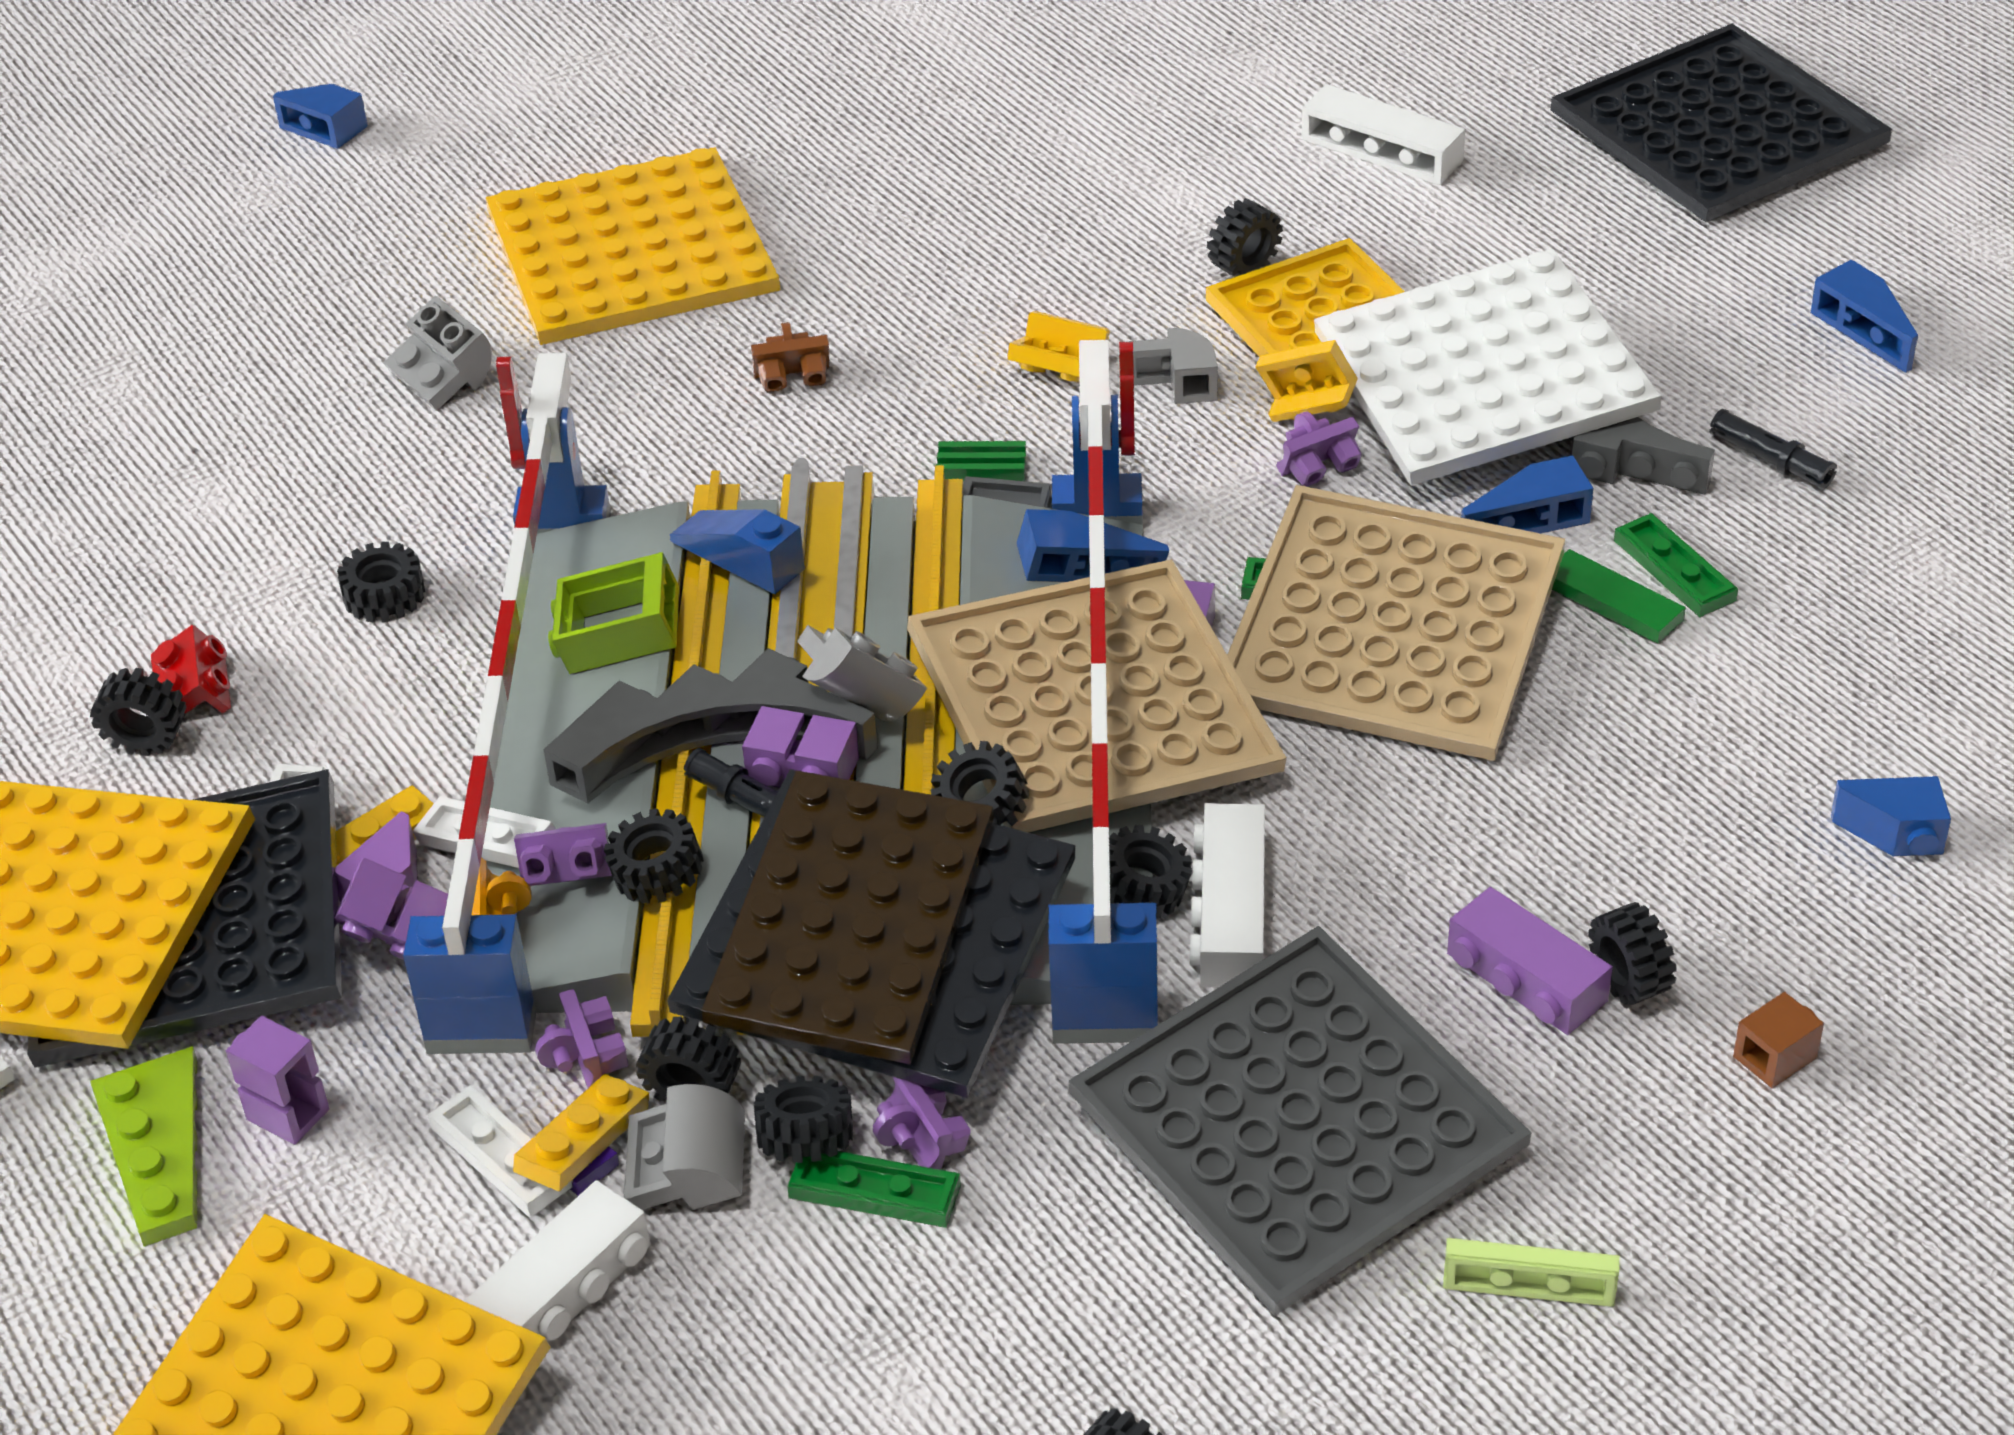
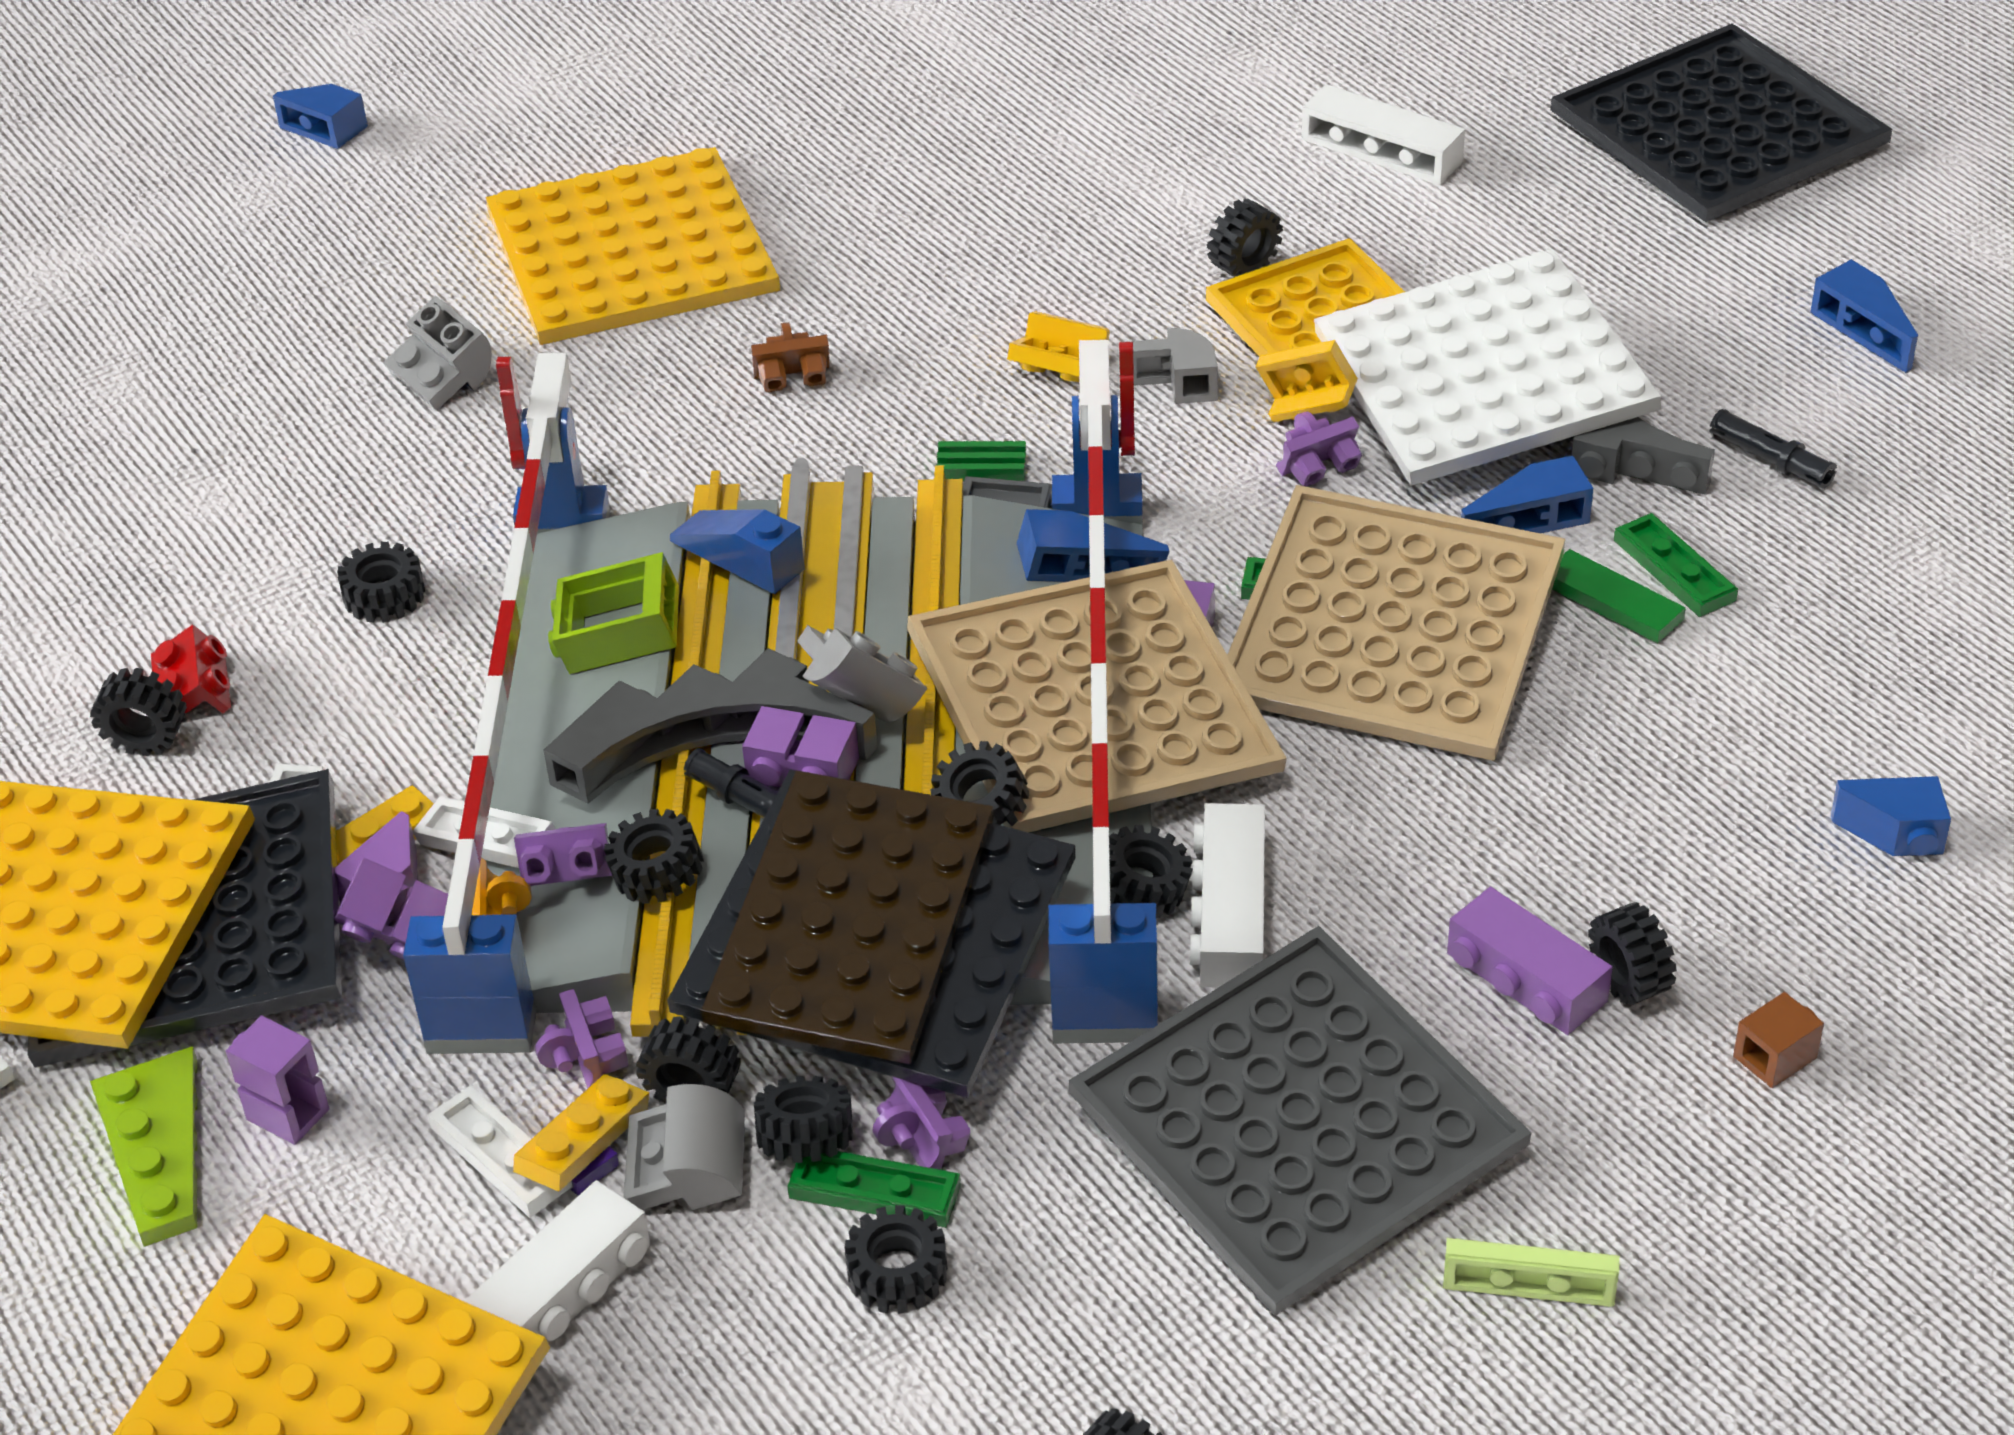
none -> black tyre [844,1205,948,1314]

